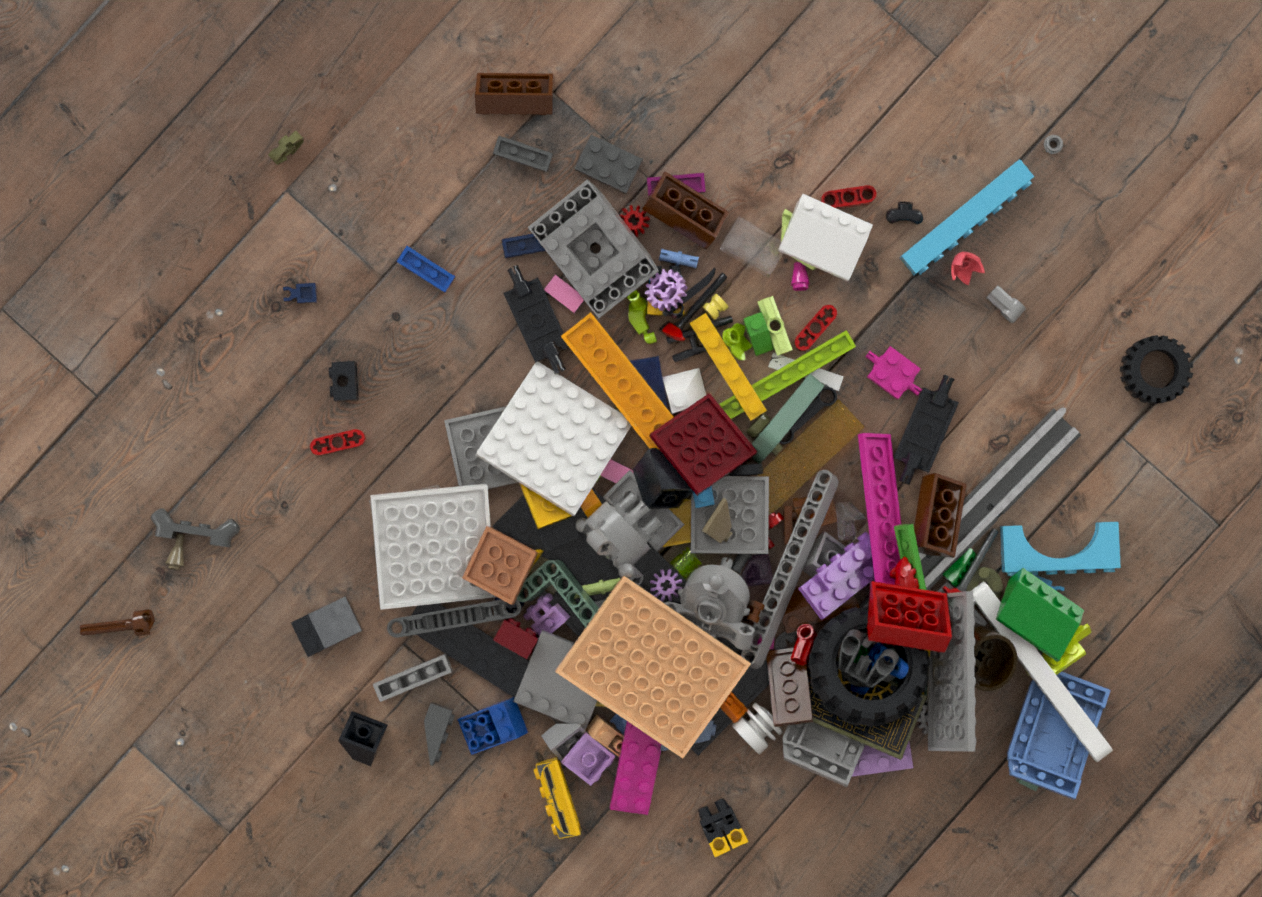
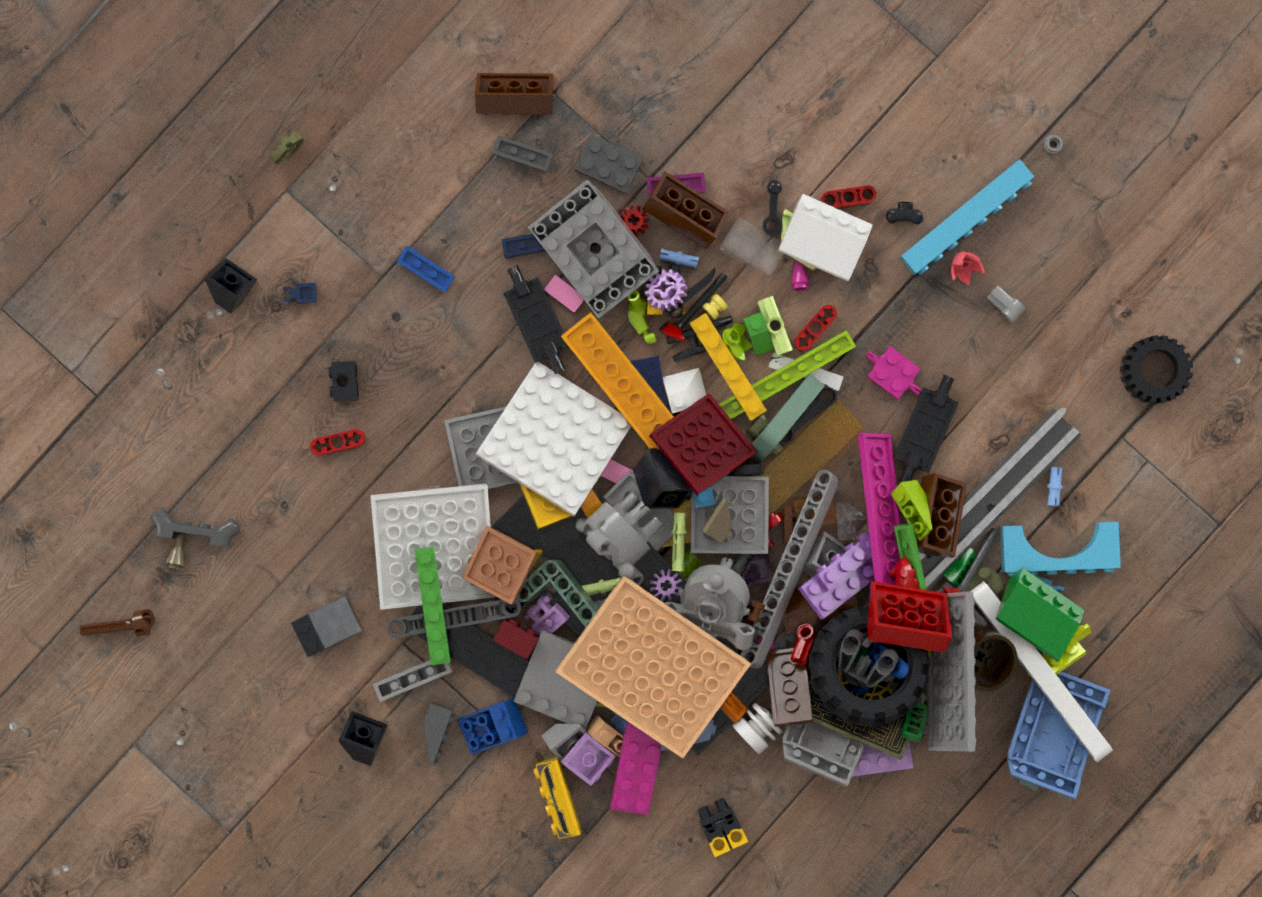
none -> black slope [205,258,257,314]
none -> bright green plate [415,547,451,665]
none -> yellowish green pin [671,513,687,571]
none -> black piece [763,180,782,235]
none -> lime slope [891,480,932,541]
none -> green slope [900,702,929,743]
none -> light blue pin [1047,467,1063,506]

